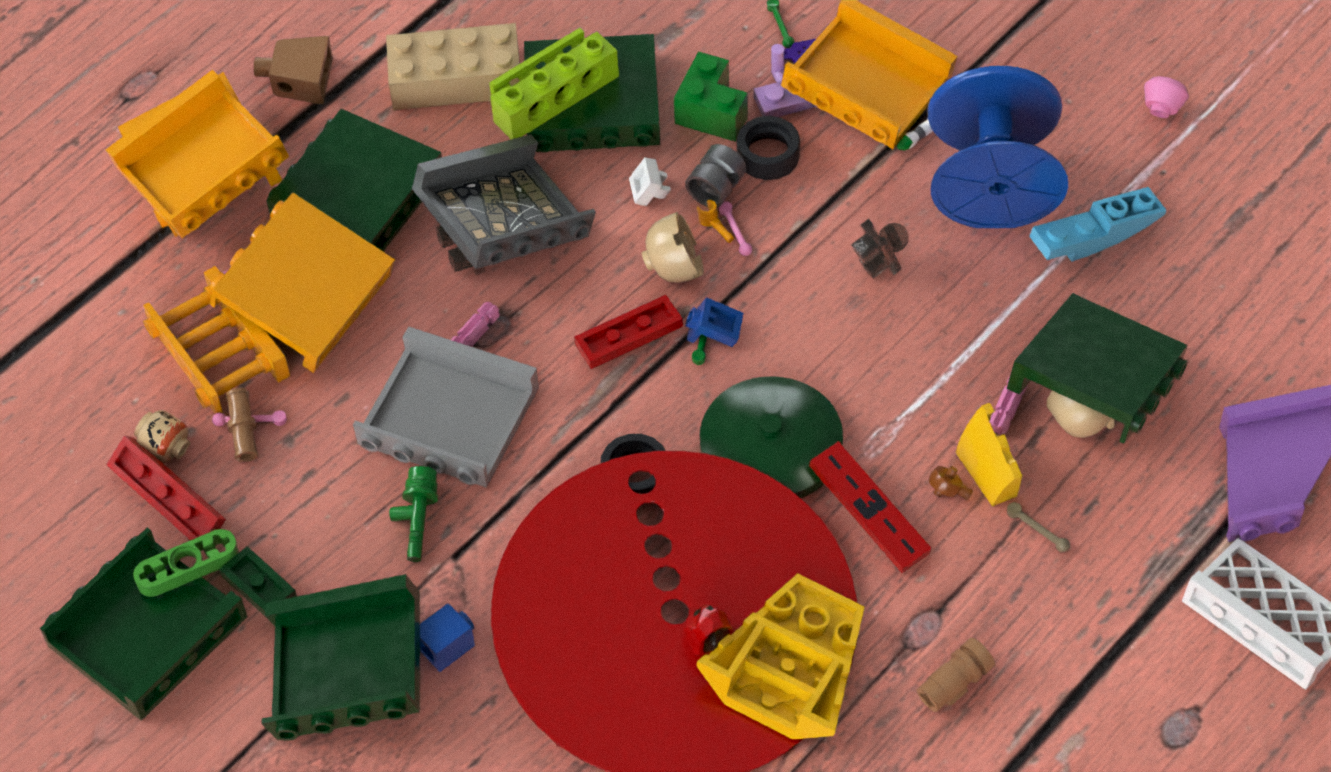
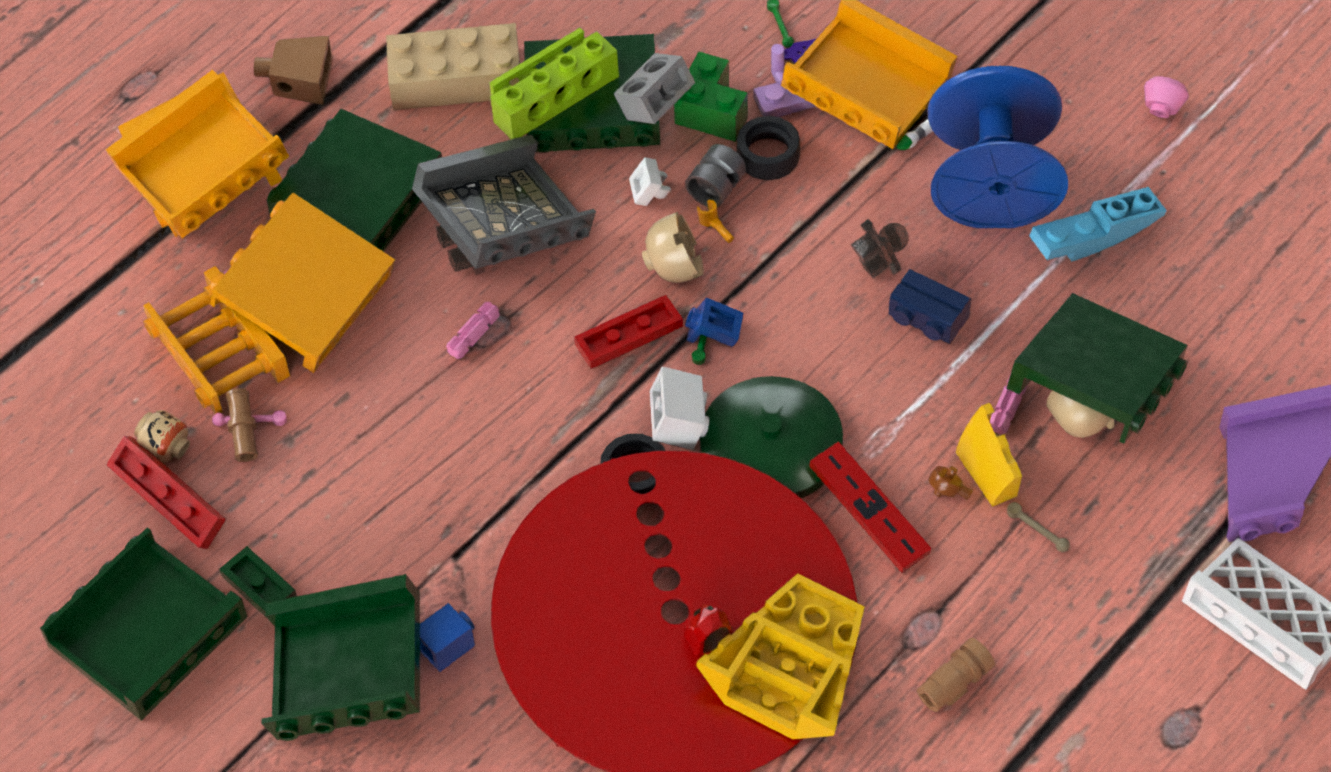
bright green beam [133,529,239,597] -> none
light grey panel [353,326,539,488] -> none
green piece [389,466,439,562] -> none
bright pink hinge [719,201,752,256] -> none
none -> light grey brick [614,53,695,124]
none -> white brick [650,366,709,450]
none -> dark blue brick [888,269,971,344]

